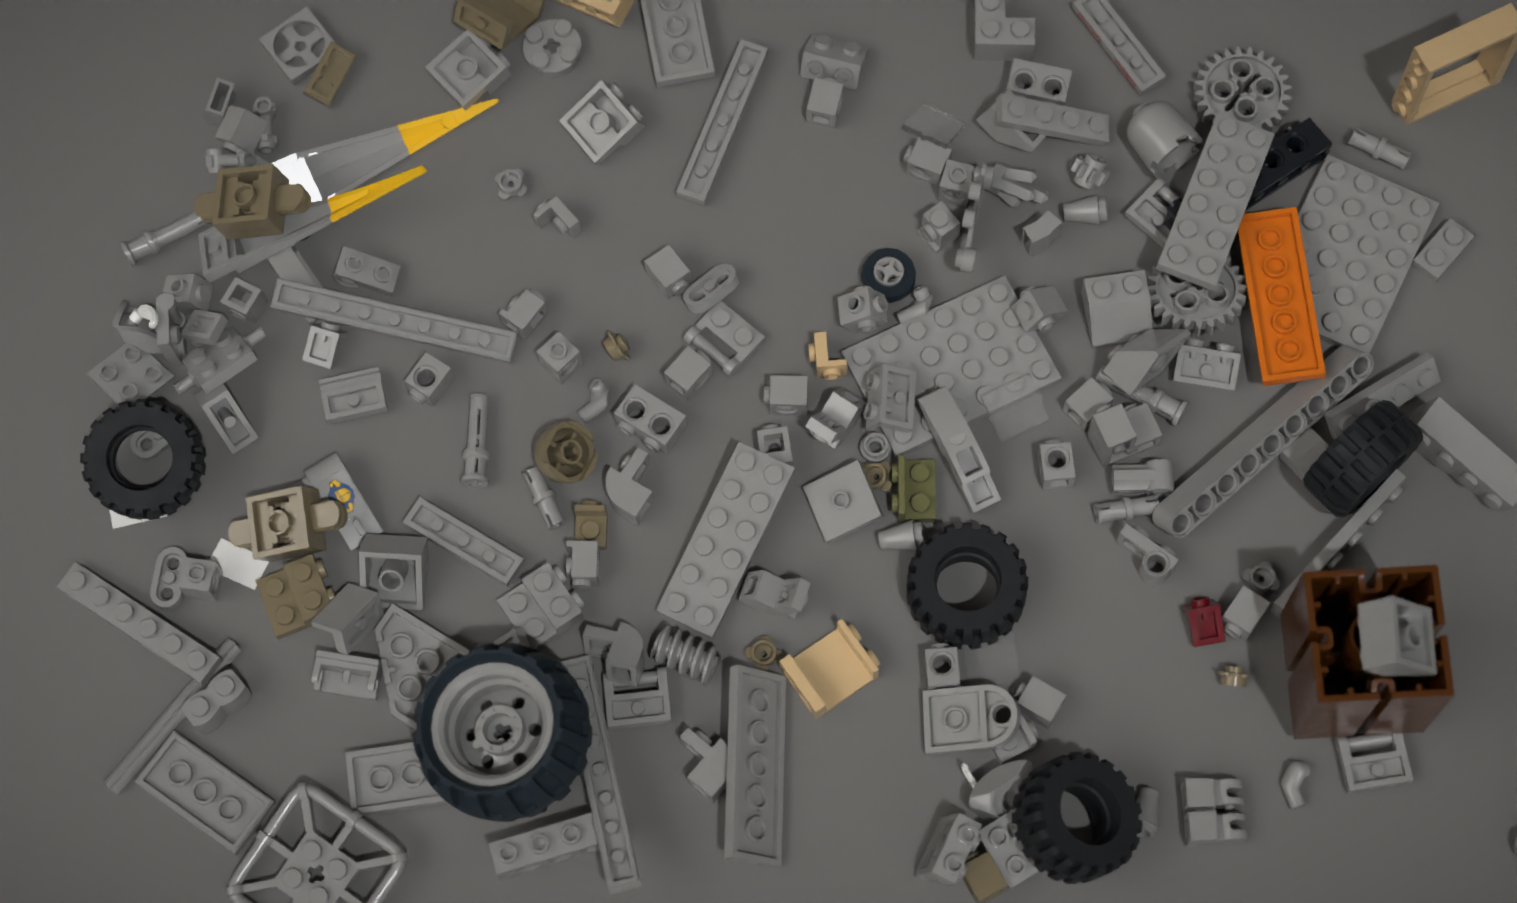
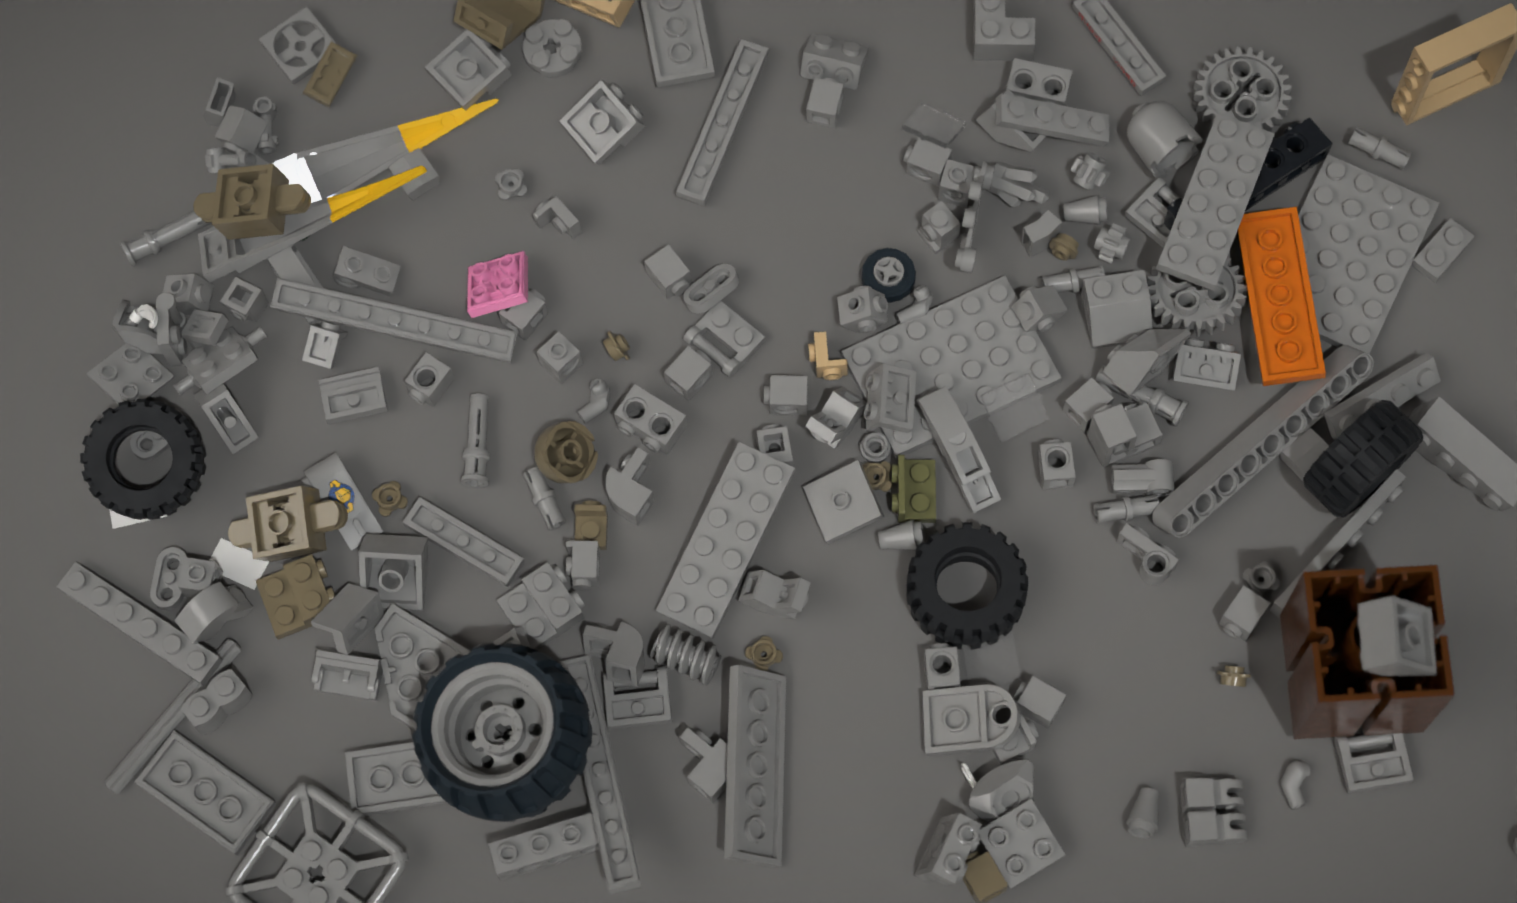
tan panel [779,619,880,719] -> none
black tyre [1012,752,1142,884] -> none
dark red bracket [1182,596,1226,647] -> none
none -> light grey brick [174,582,253,644]
none -> dark tan plate [372,481,408,517]
none -> light grey piece [388,148,439,201]
none -> bright pink tile [467,251,528,318]
none -> light grey pin [1042,265,1105,293]
none -> dark tan plate [1049,233,1079,261]
none -> light grey gear [1094,223,1131,264]

